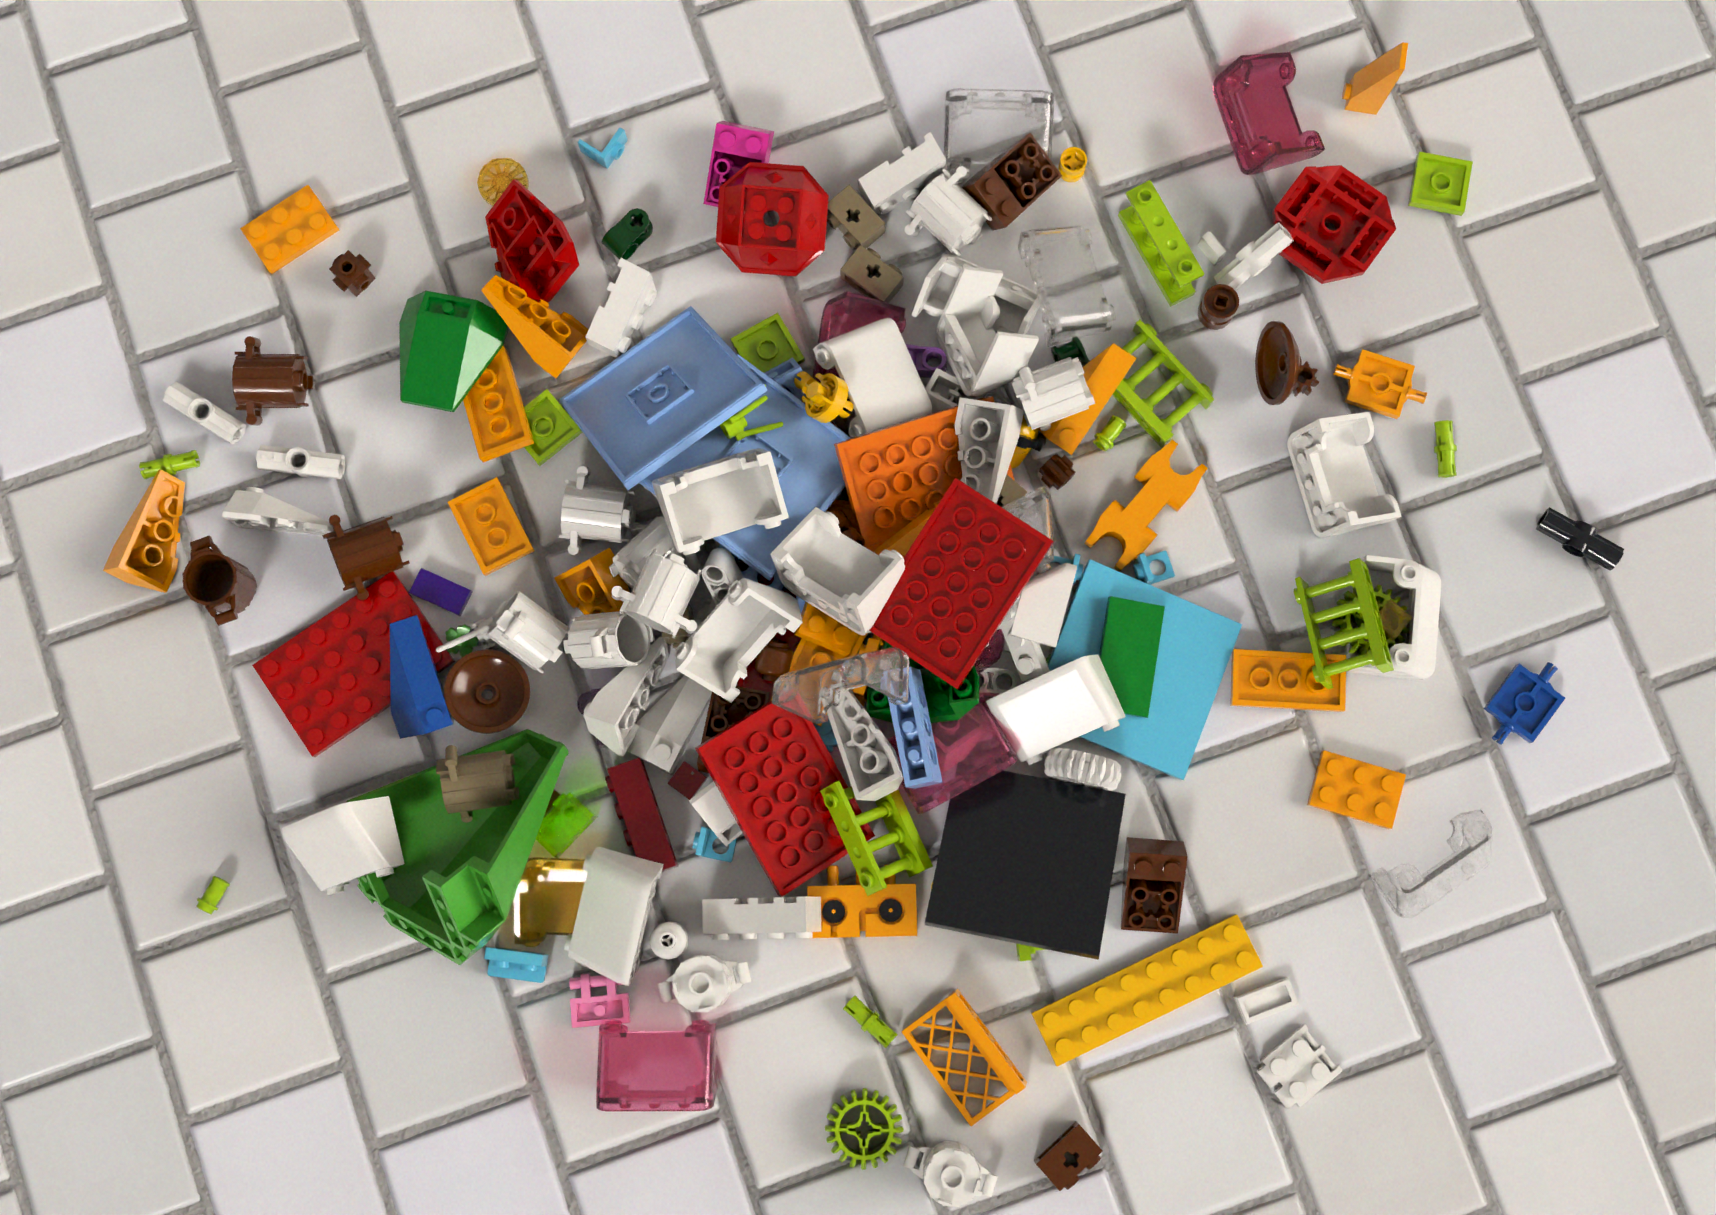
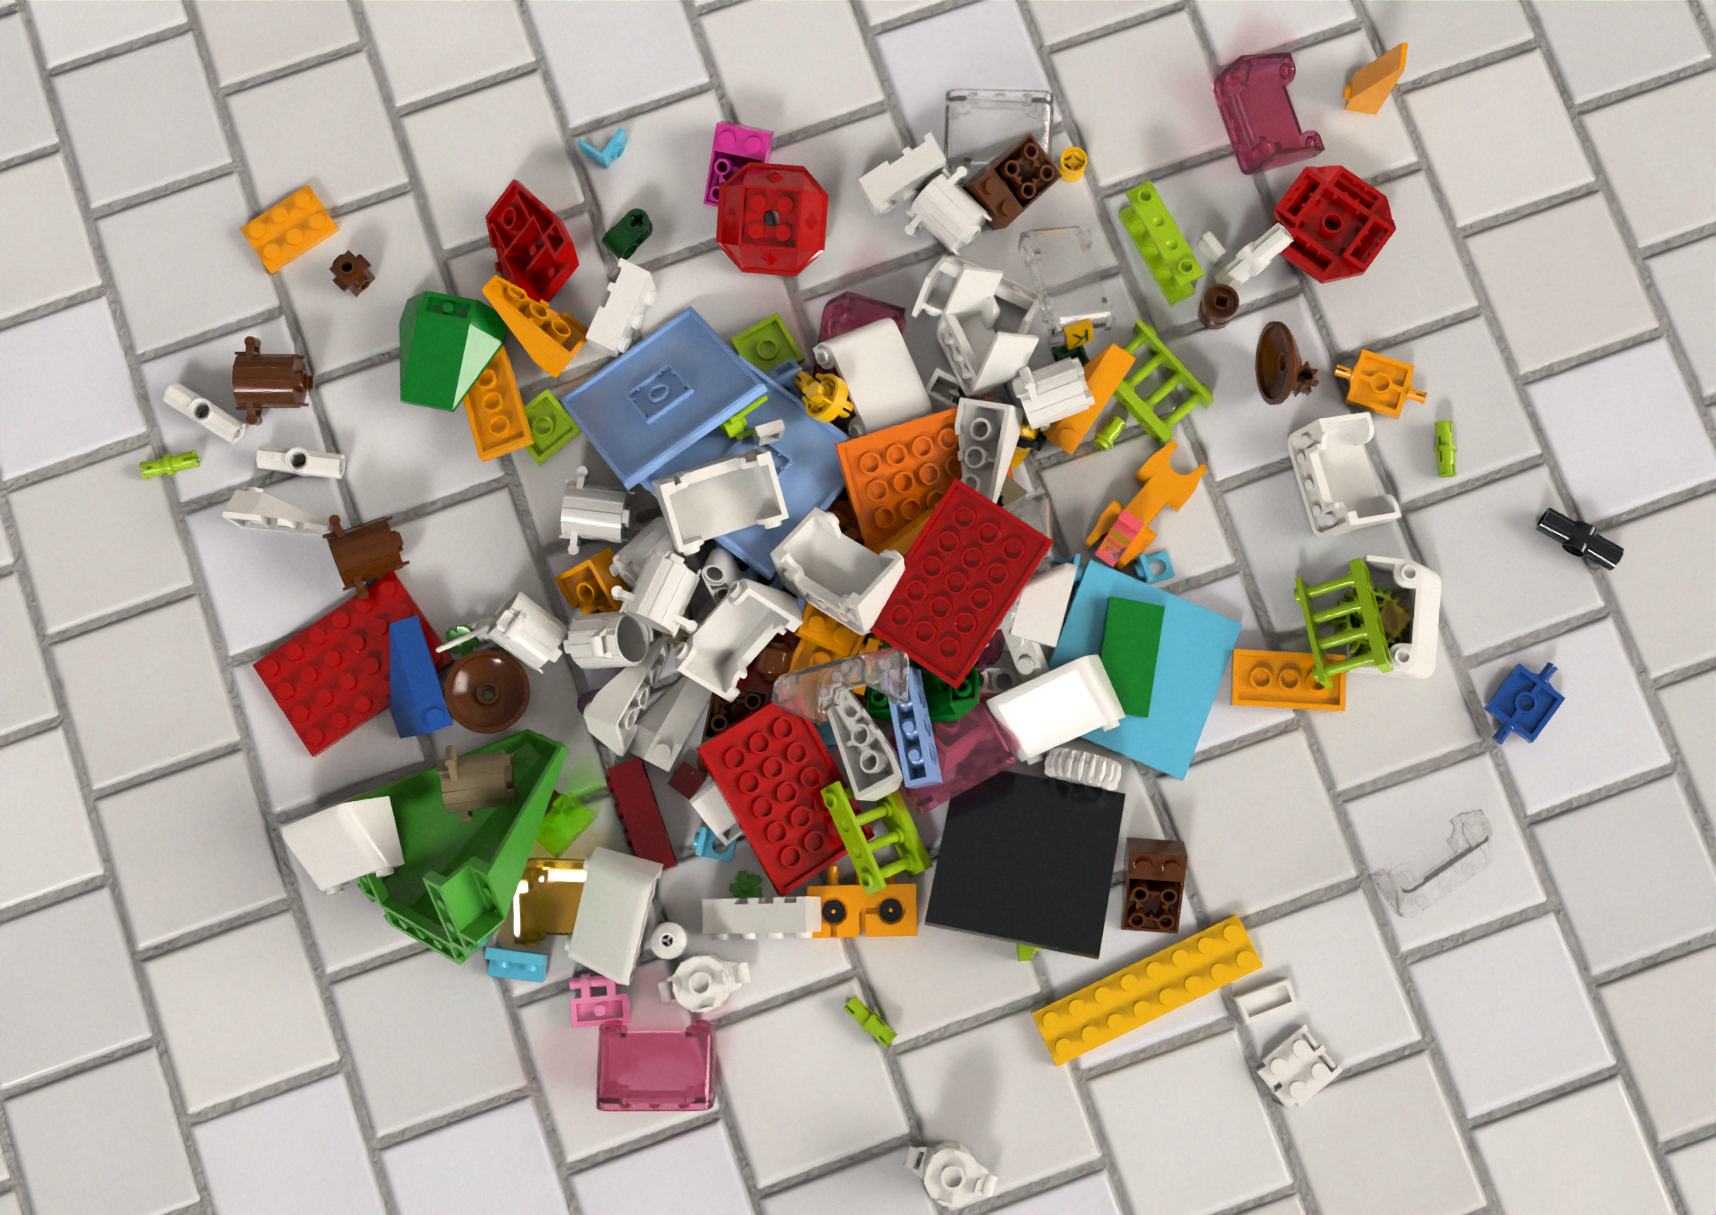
light orange wedge [103,469,185,593] -> none
reddish brown container [182,535,257,626] -> none
lime pin [196,876,230,914] -> none
dark purple tile [409,568,472,617] -> none
light orange plate [448,477,535,576] -> none
clear yellow wheel [477,158,529,206] -> none
lime gear [825,1088,904,1170] -> none
dark tan brick [827,185,885,249] -> none
dark tan brick [840,245,903,310] -> none
light orange fence [901,988,1027,1126] -> none
medium lavender piece [906,344,947,378] -> none
reddish brown brick [1034,1121,1103,1191] -> none
reddish brown gear [1039,453,1076,490] -> none
light orange plate [1307,750,1406,829] -> none
lime plate [1408,151,1473,216] -> none
none -> bright green plant [729,870,763,899]
none -> white tile [753,419,785,447]
none -> yellow tile [1063,318,1093,350]
none -> coral leg [1095,509,1145,567]

